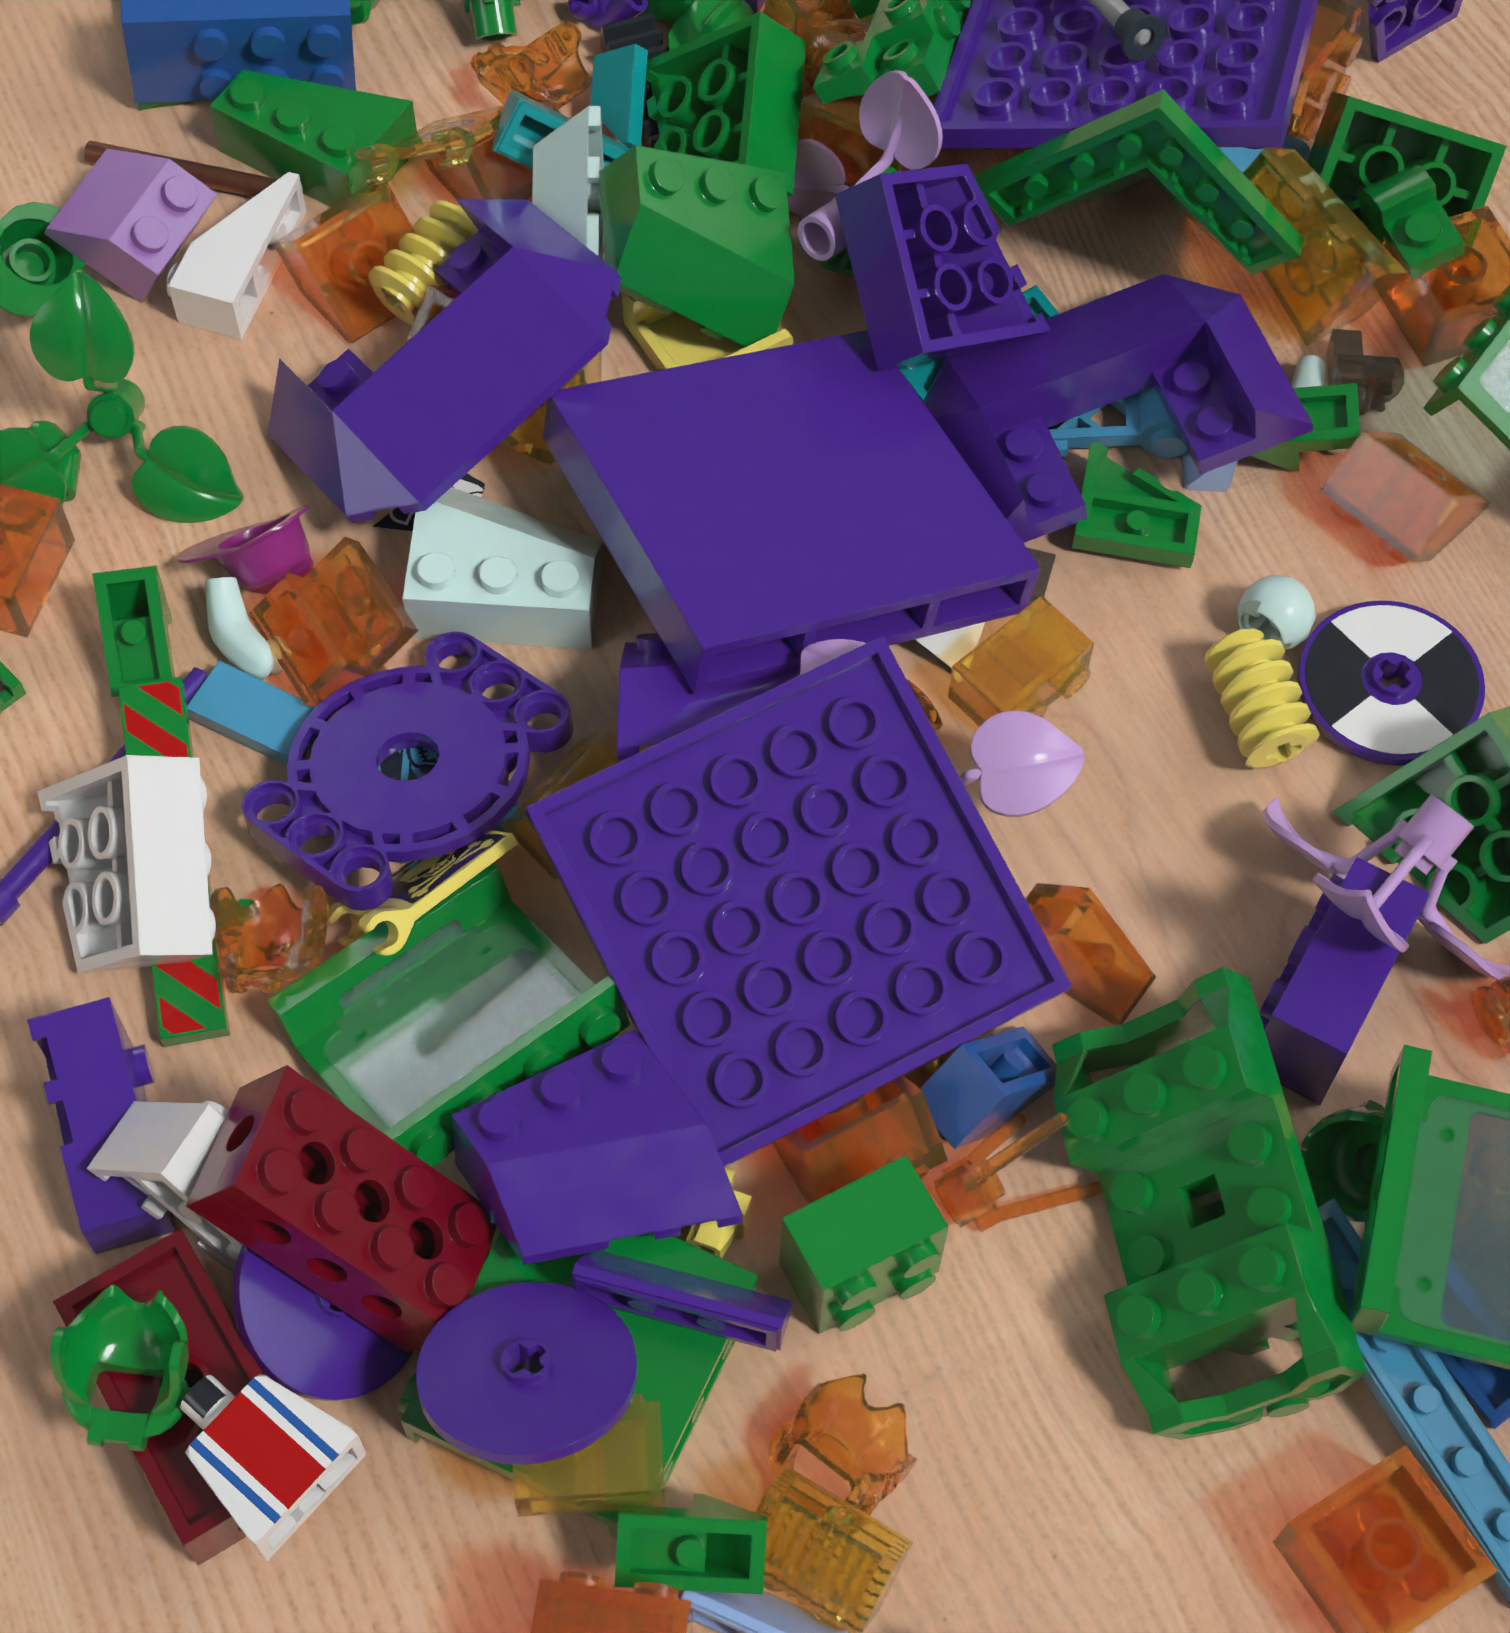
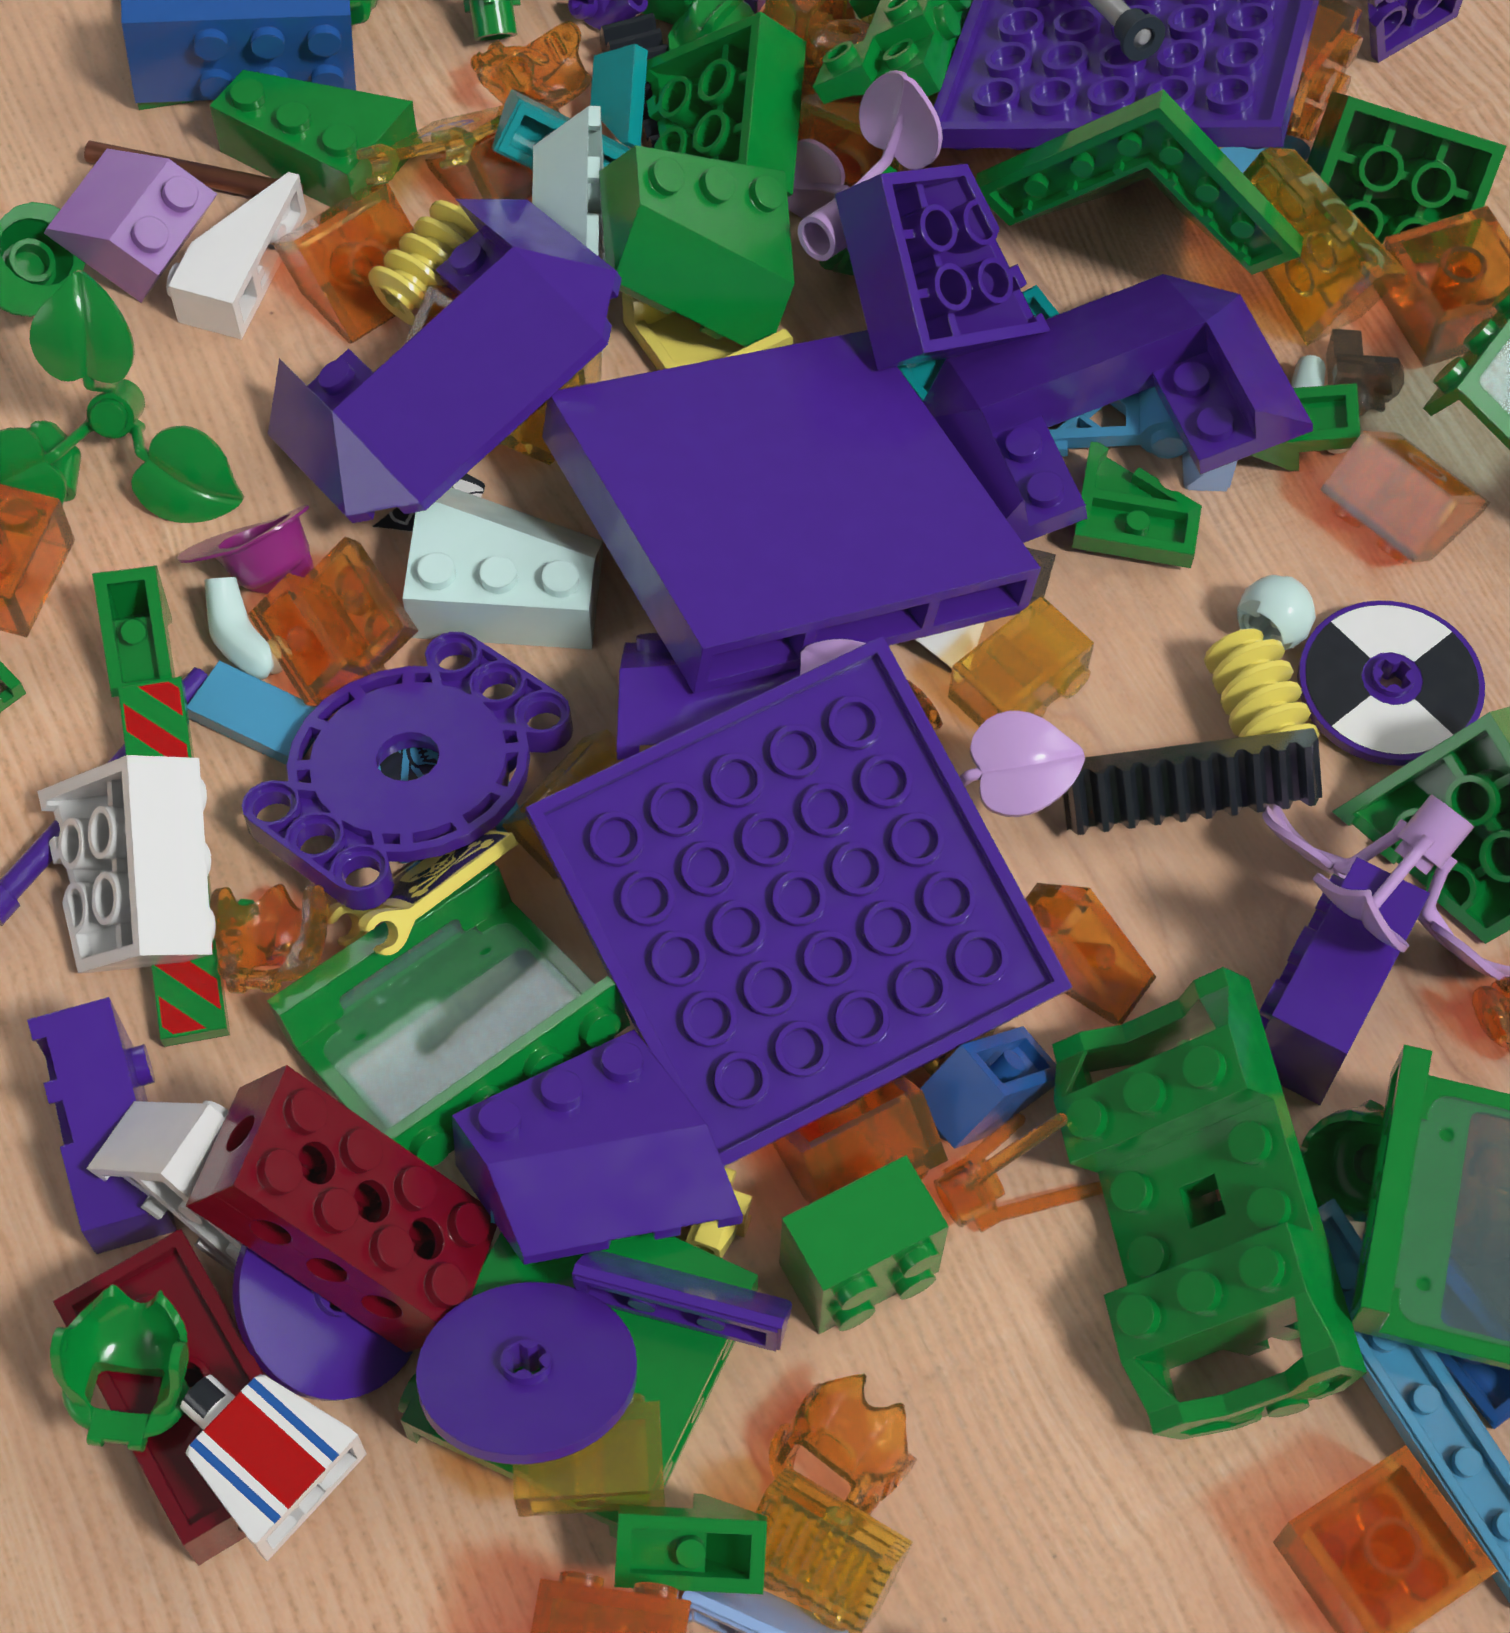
green brick [1359,164,1465,280] -> none
none -> black gear [1062,728,1323,835]

